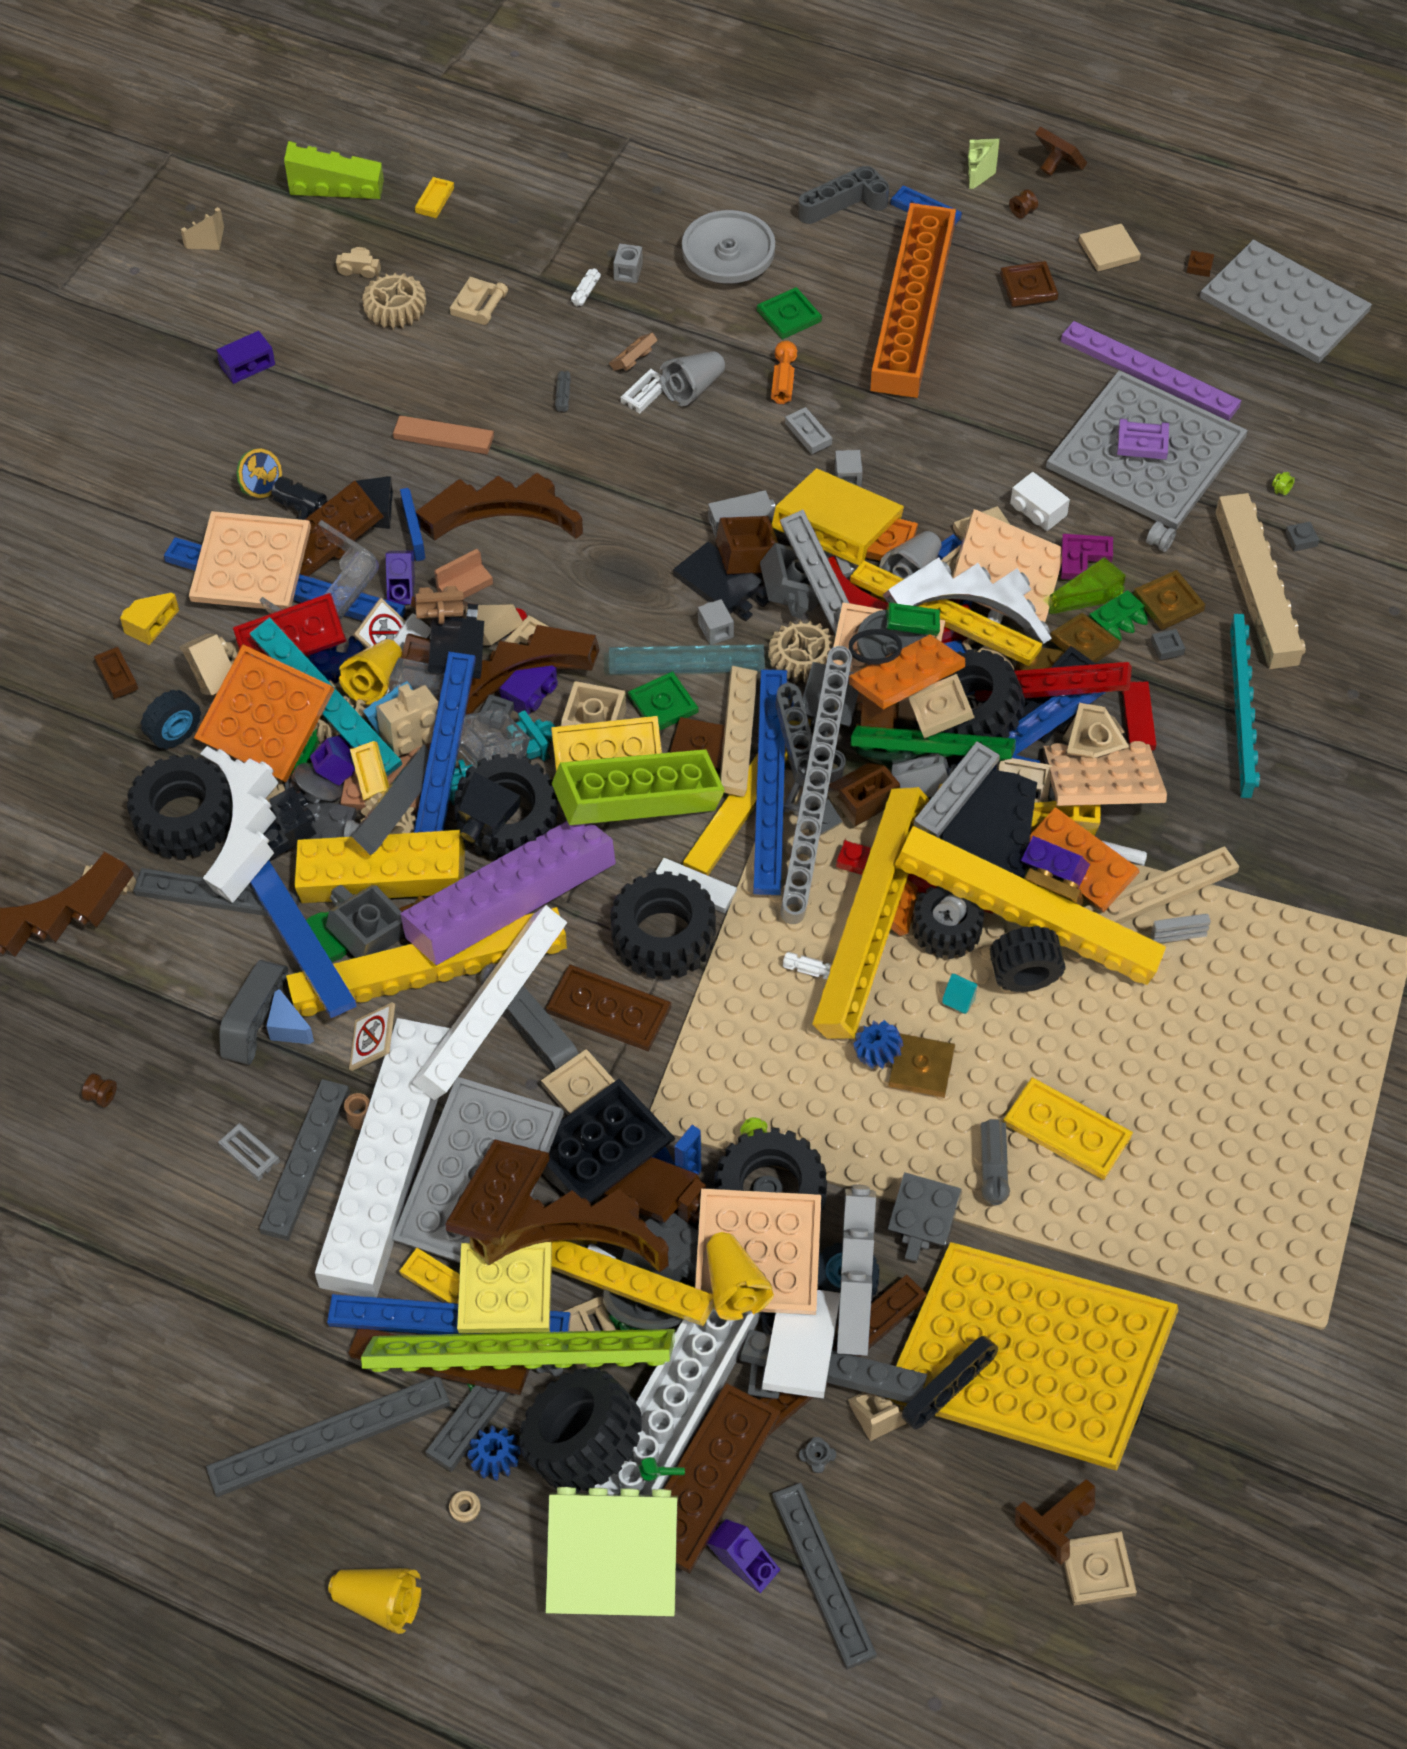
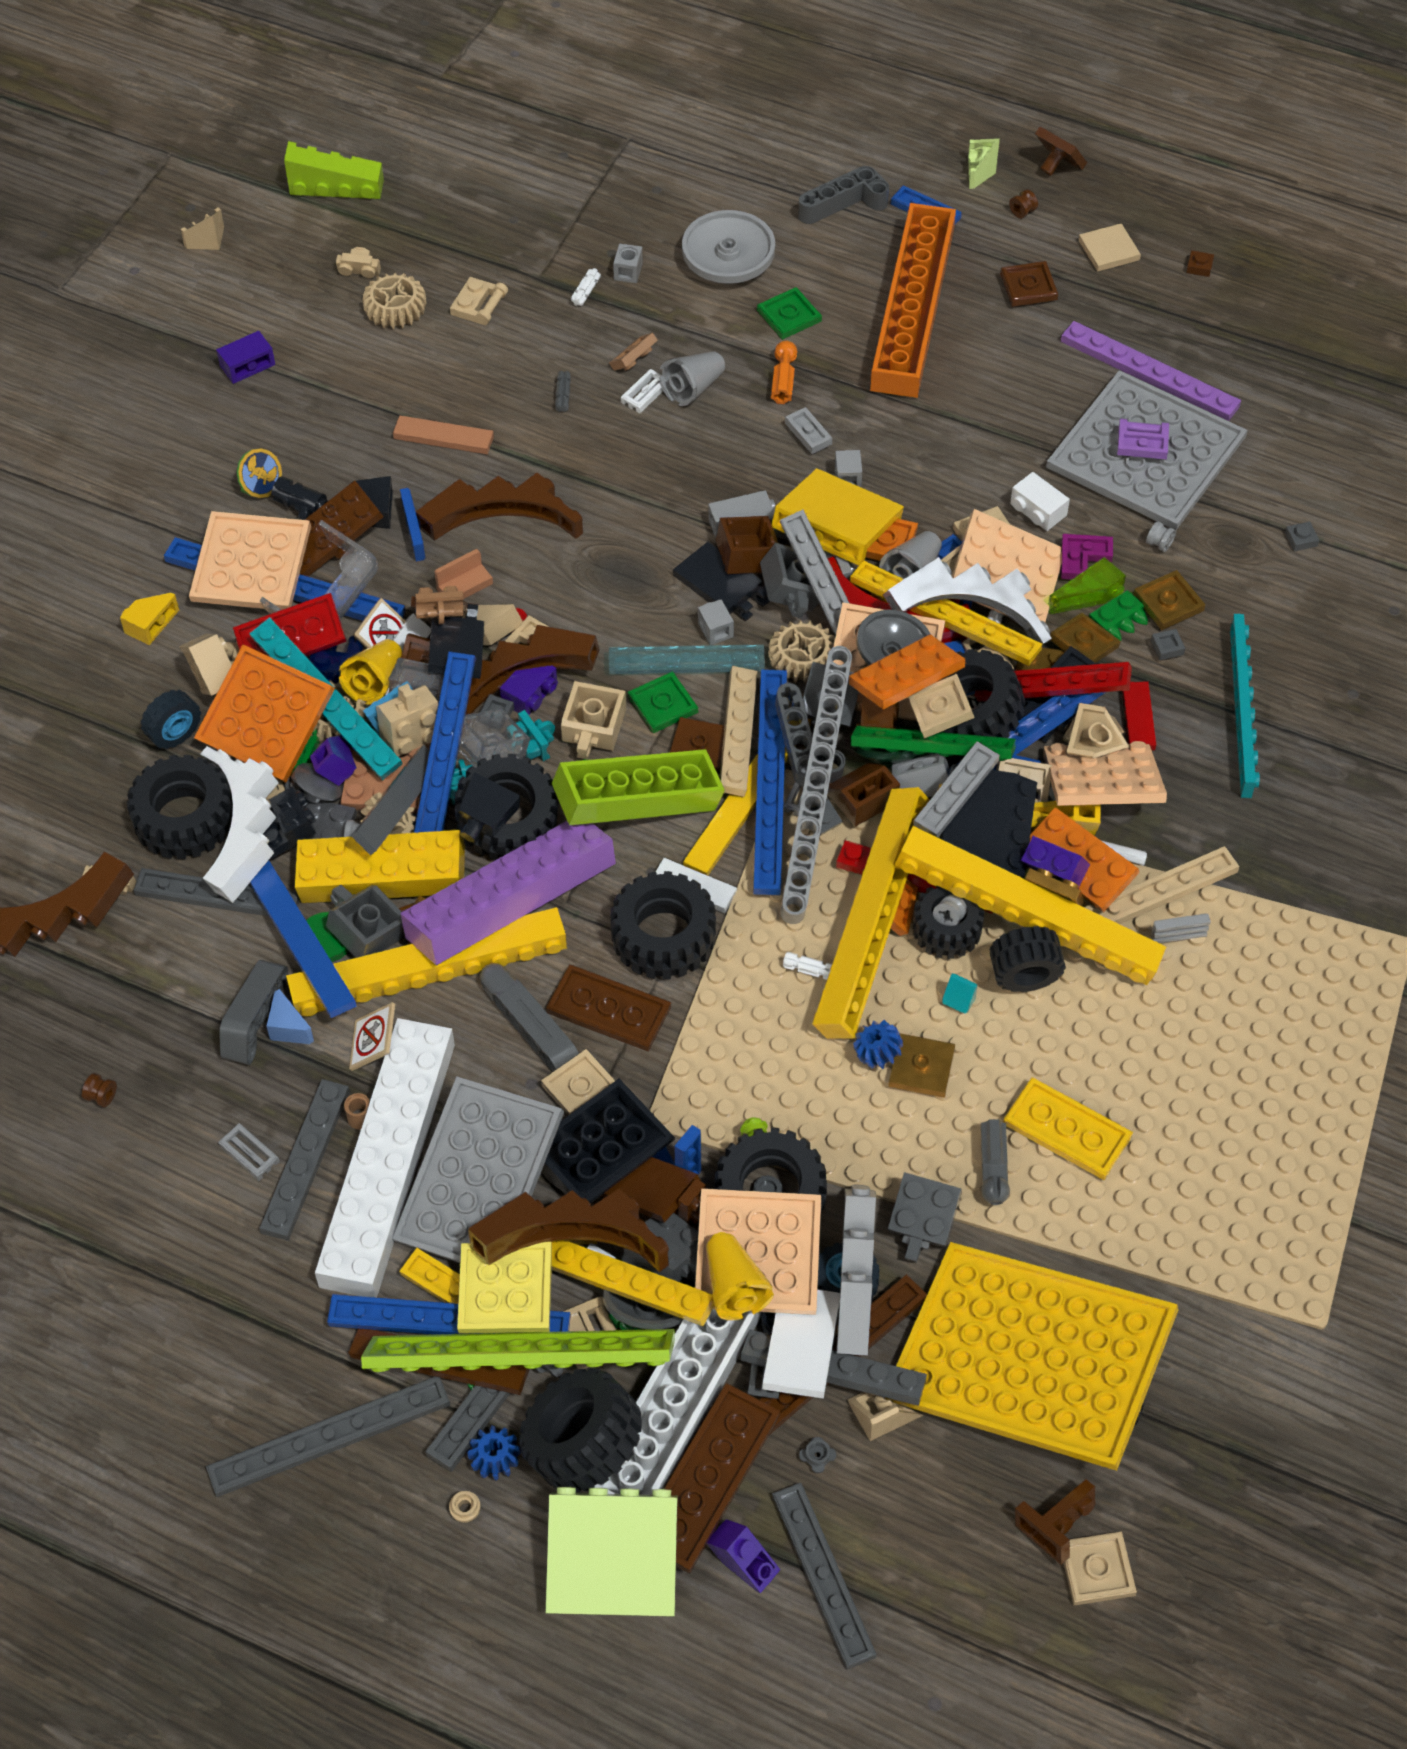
reddish brown plate [94,647,138,699] -> none
yellow cone [329,1568,421,1634] -> none
yellow tile [350,741,389,801] -> none
dark purple slope [386,550,415,604] -> none
white brick [412,905,567,1100] -> none
yellow tile [415,177,454,218] -> none
reddish brown tile [445,1139,550,1245] -> none
yellow tile [551,716,662,771] -> none
green hand [639,1457,685,1481] -> none
black piece [849,629,902,664] -> none
green tile [887,602,940,636] -> none
black beam [902,1336,998,1429] -> none
light grey plate [1200,240,1372,364] -> none
tan brick [1216,493,1306,669] -> none
lime plate [1272,472,1295,495] -> none

